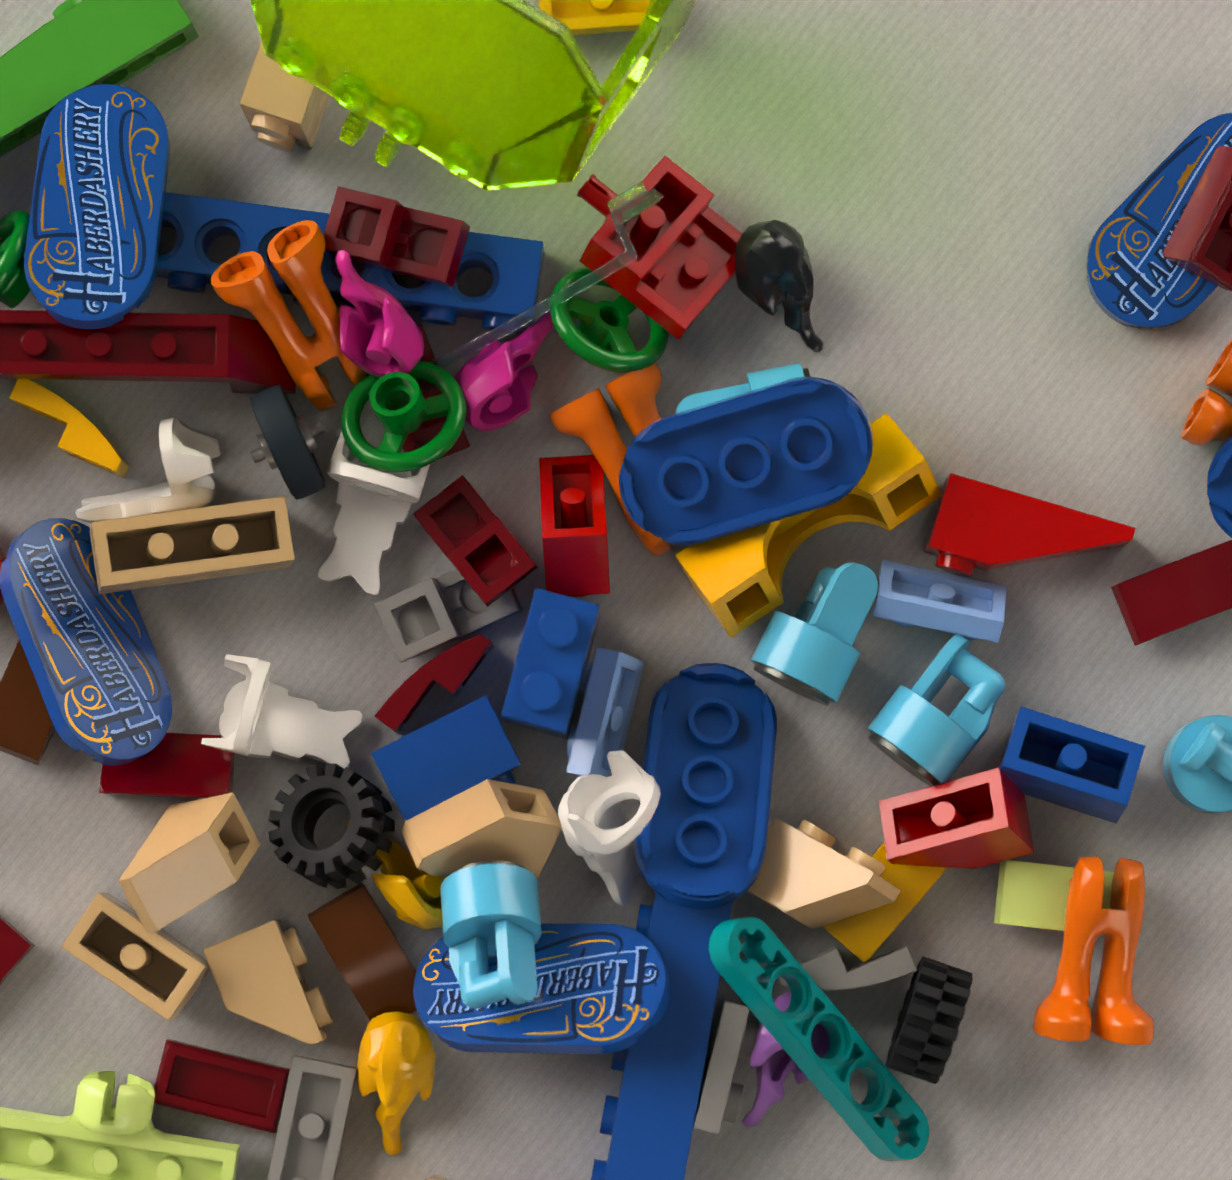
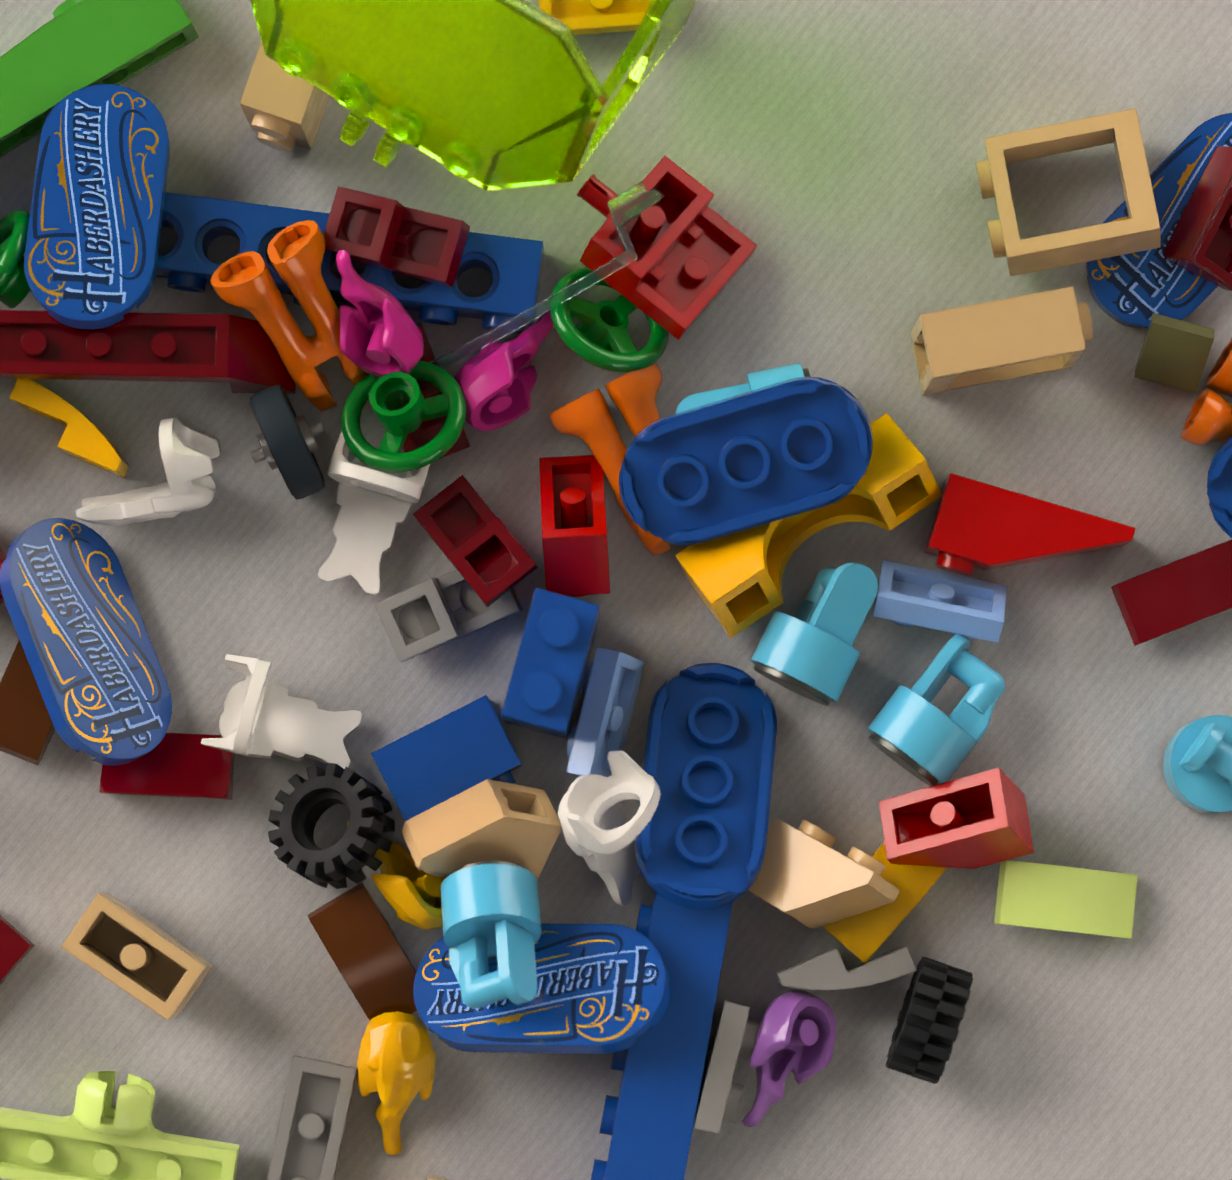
tan brick [89,496,295,594] -> none
tan slope [118,793,261,933] -> none
dark red tile [154,1039,290,1133] -> none
tan slope [202,919,333,1045] -> none
dark red slope [374,634,493,734] -> none
teal beam [709,917,930,1161] -> none
black piece [735,220,823,352] -> none
blue brick [999,707,1145,824] -> none
orange piece [1033,856,1155,1045] -> none
none -> tan window [910,286,1093,395]
none -> tan window [976,108,1161,277]
none -> olive tile [1134,313,1215,393]

